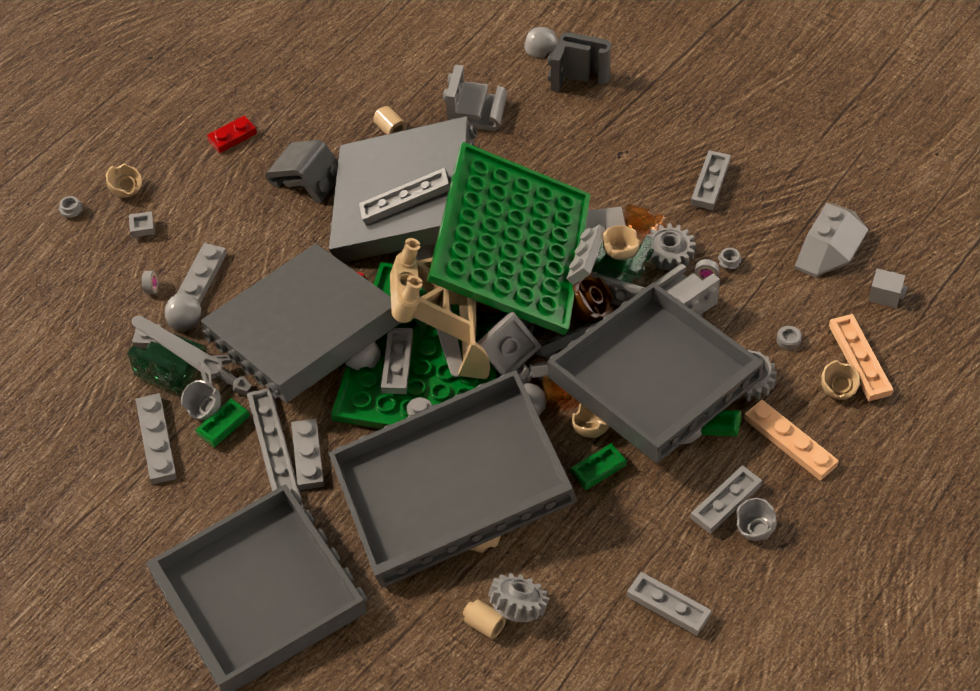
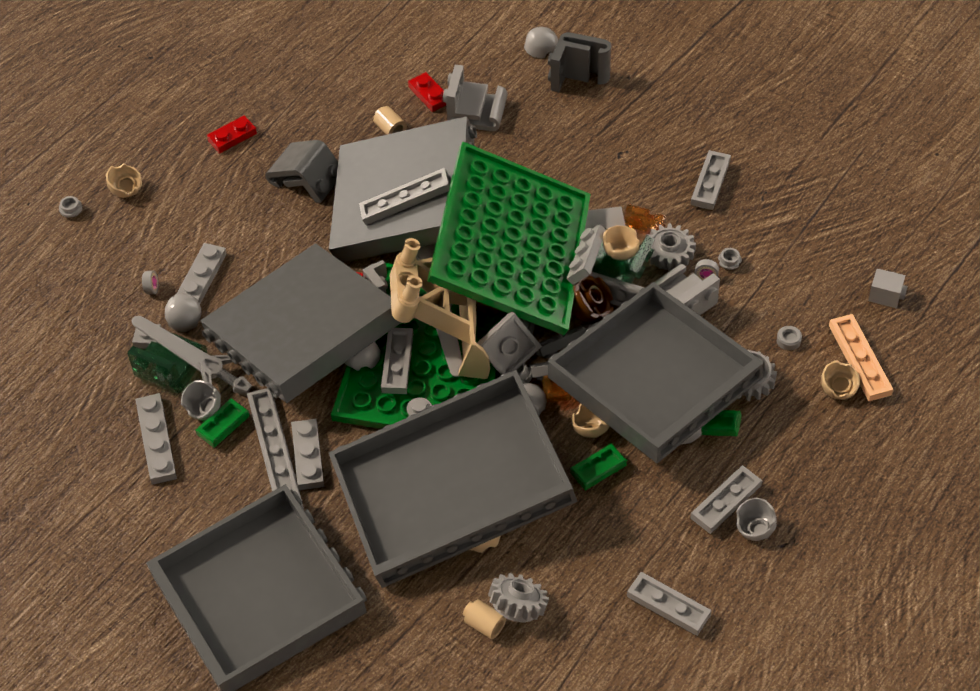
light grey plate [129,211,155,238] -> none
light nougat plate [744,400,839,481] -> none
light grey wedge [794,203,868,278] -> none
none -> light grey bracket [363,260,388,293]
none -> red plate [408,72,446,112]

